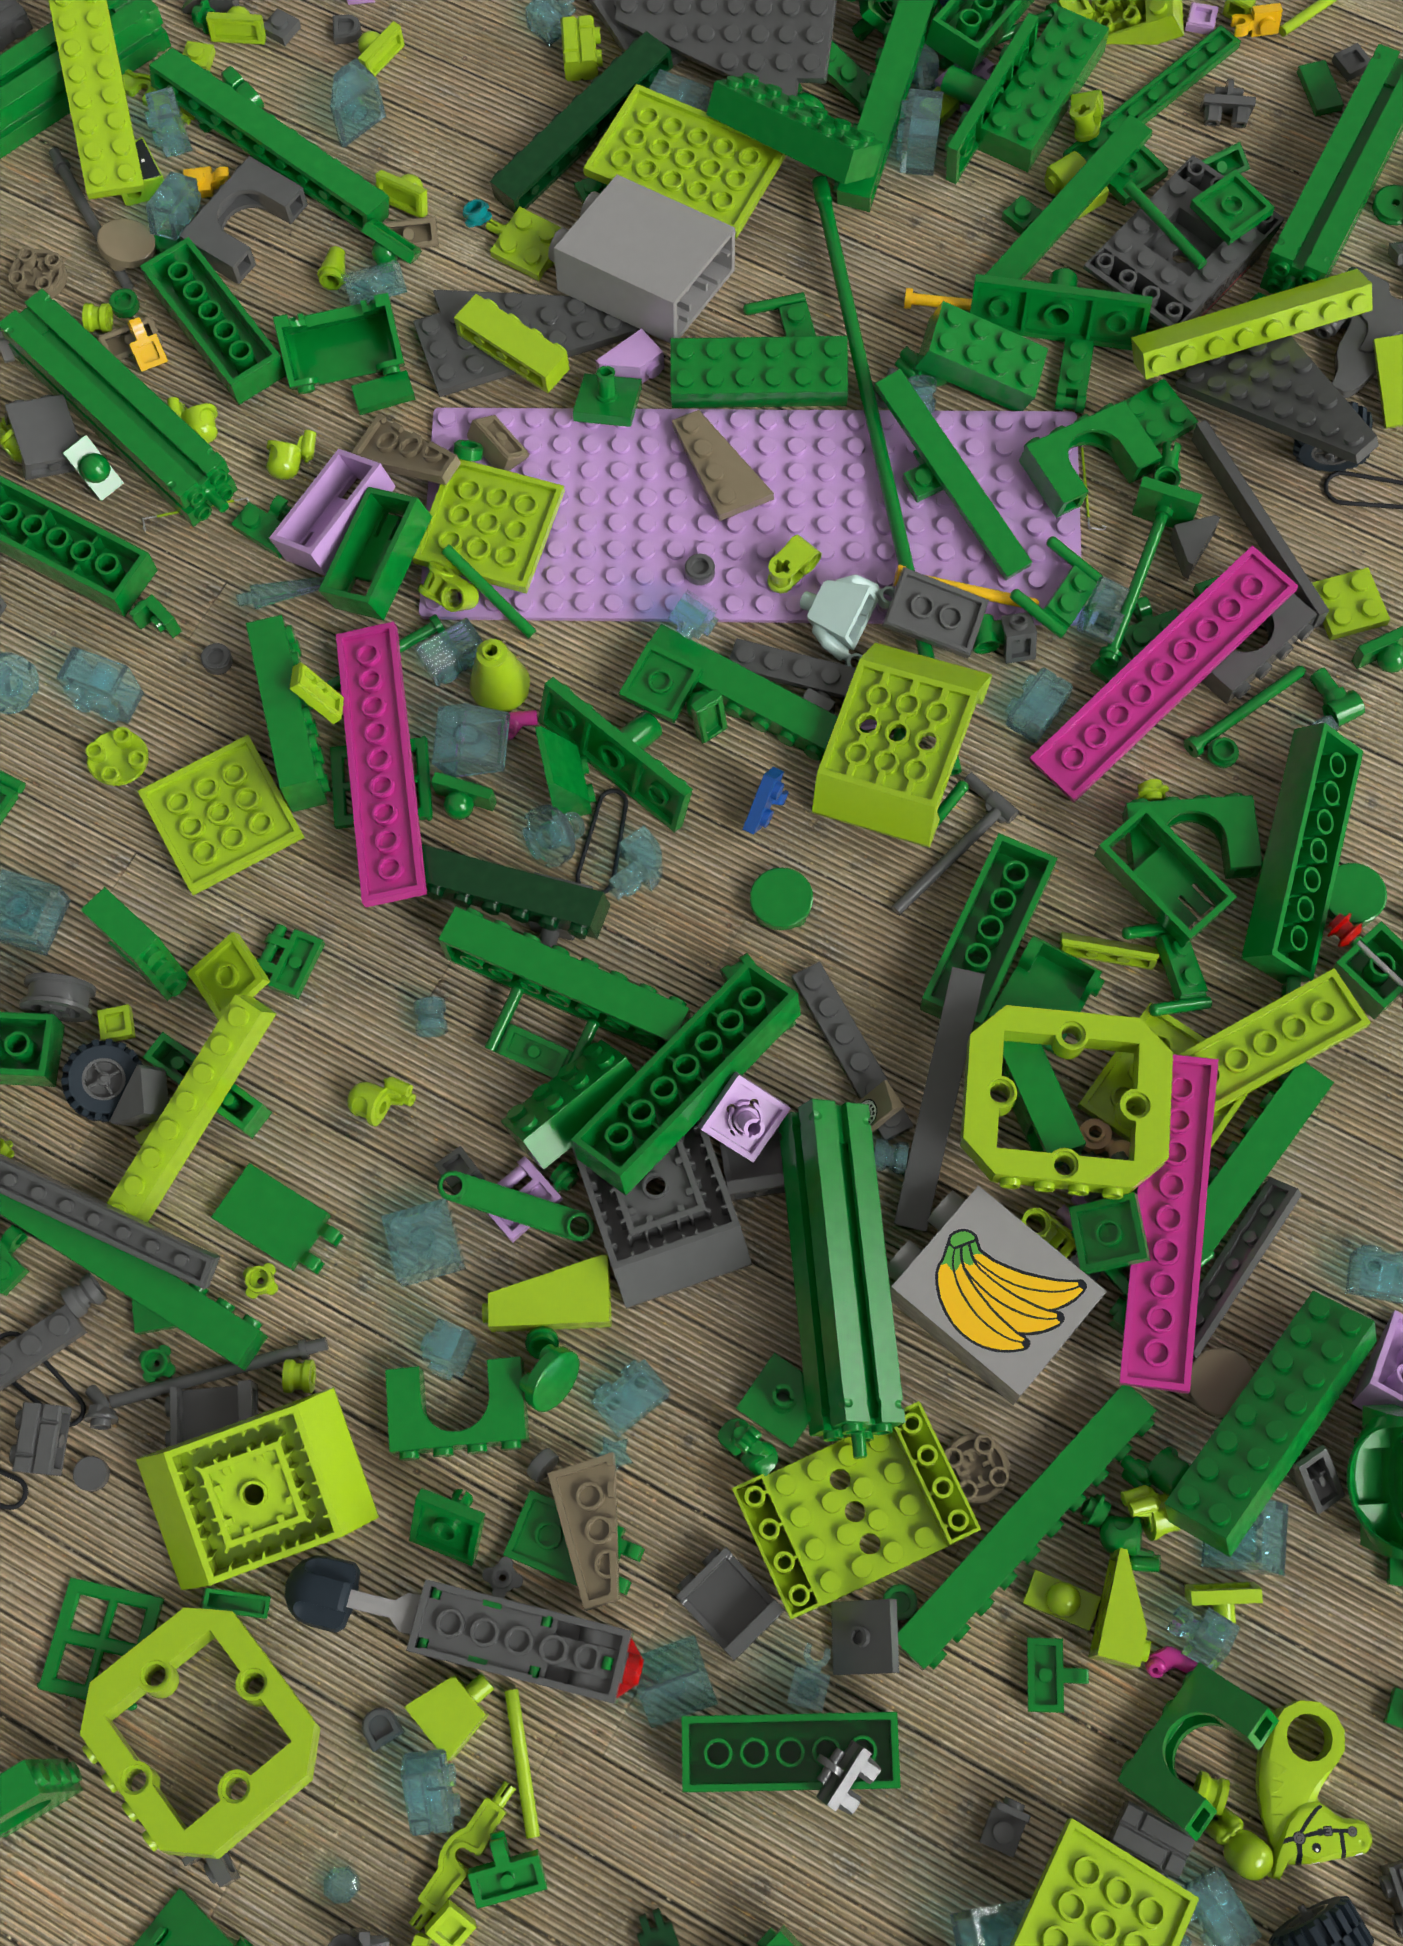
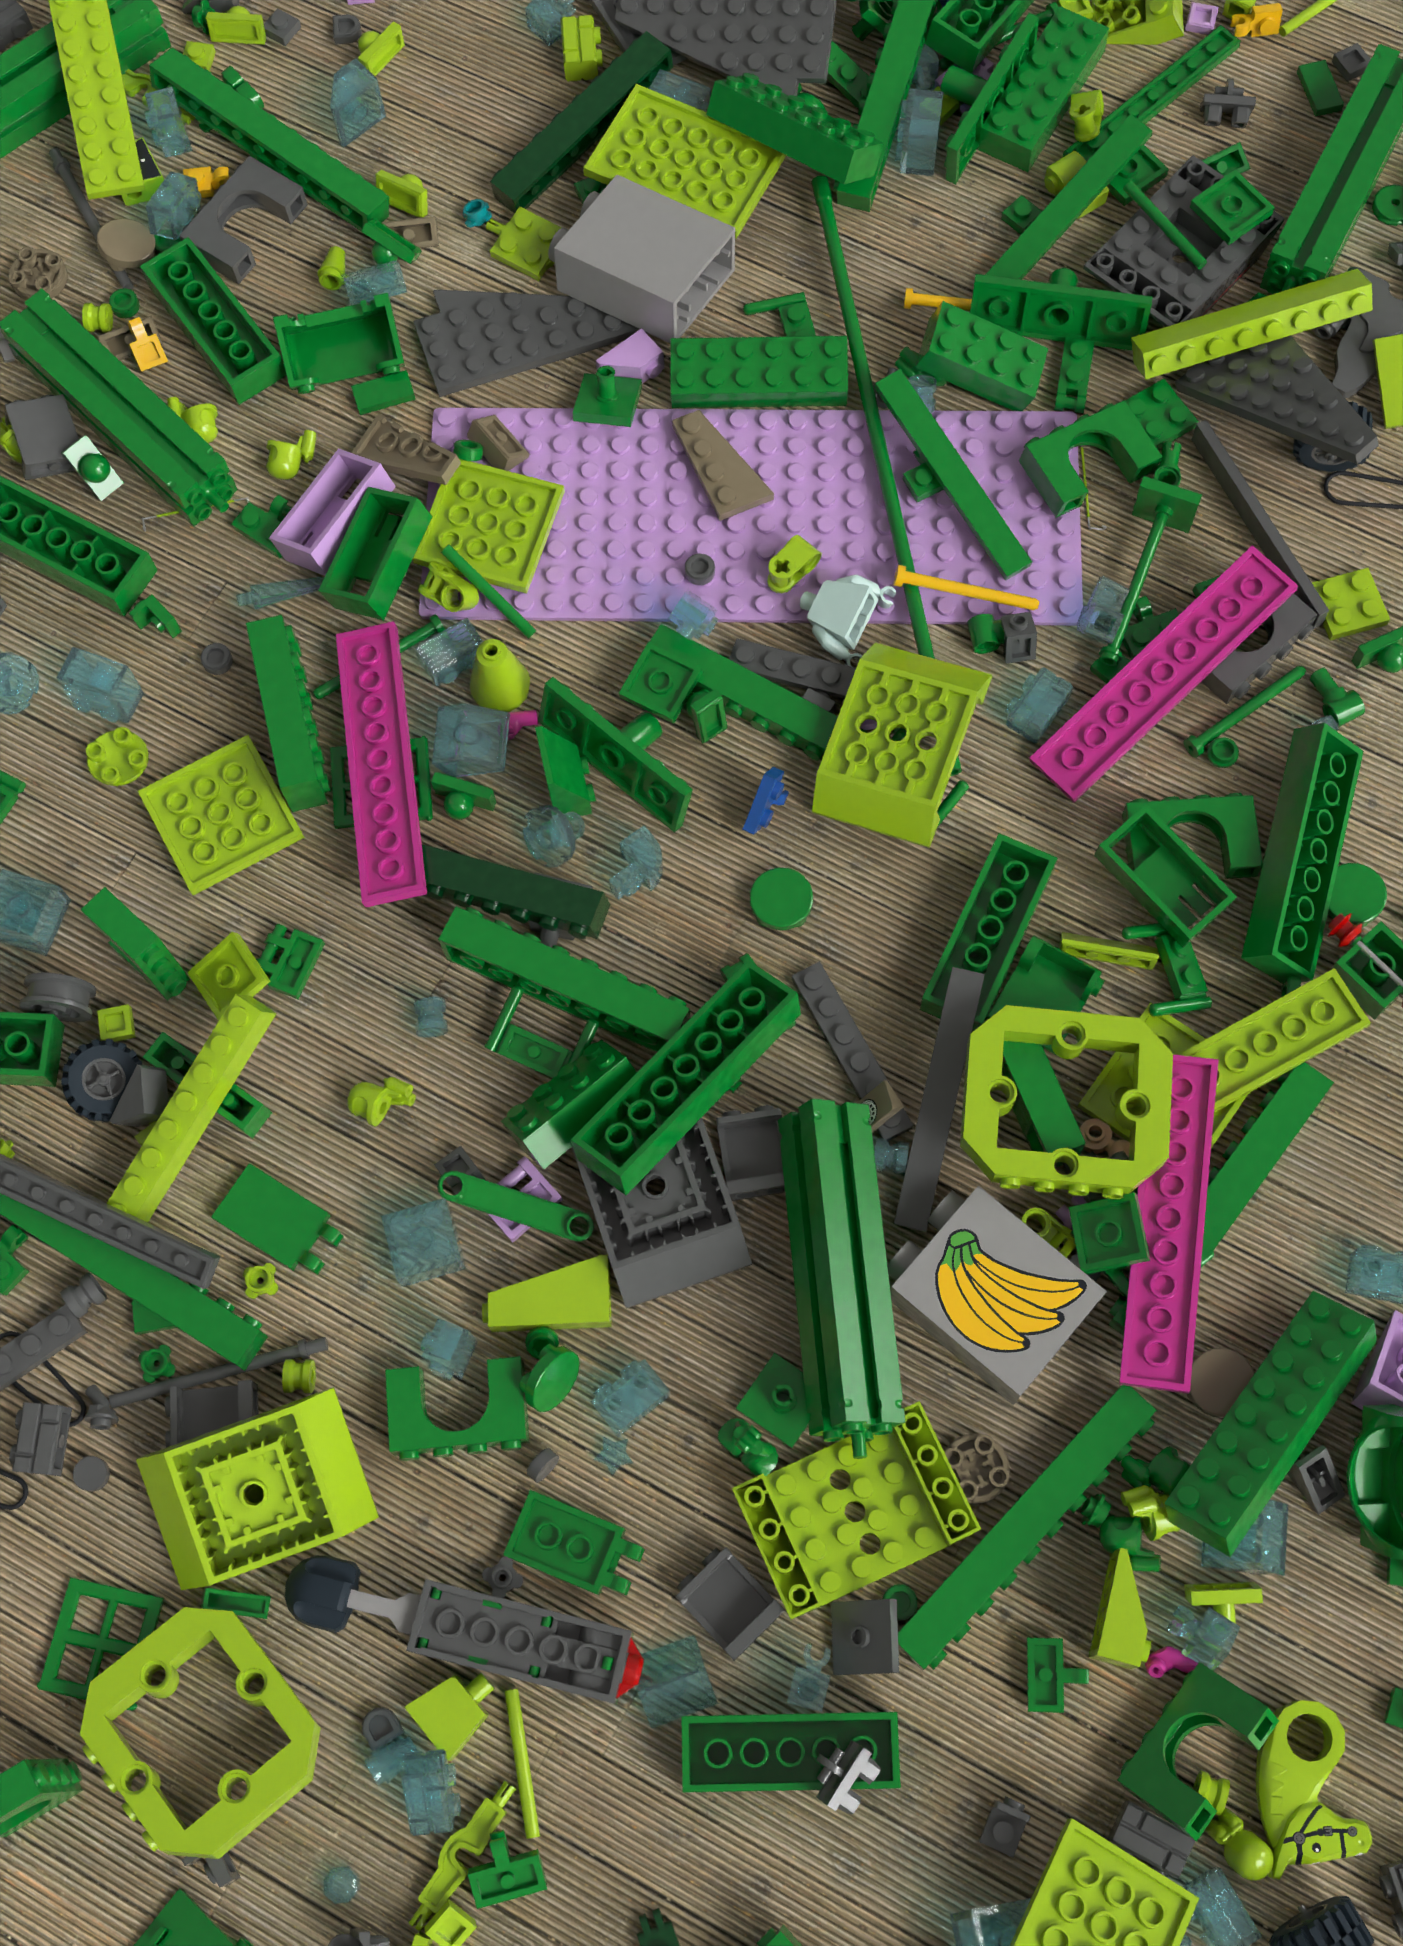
lime plate [290,662,344,724] -> none
green tile [409,1488,486,1566] -> none
lime brick [454,294,570,393] -> none
dark tan wing [547,1452,620,1611] -> none
green plate [549,1161,579,1192] -> none
black piece [576,789,628,894] -> none
lavender plate [698,1071,791,1163] -> none
dark grey tile [882,567,989,659] -> none
dark grey bar [891,772,1019,916] -> none
green plate [1010,536,1103,639] -> none
lime tile [1022,1570,1101,1631] -> none
lime plate [1135,779,1169,801] -> none
dark grey slope [1169,515,1221,579] -> none
dark grey plate [1193,1177,1302,1359] -> none
none -> clear light blue cone [364,1736,419,1786]

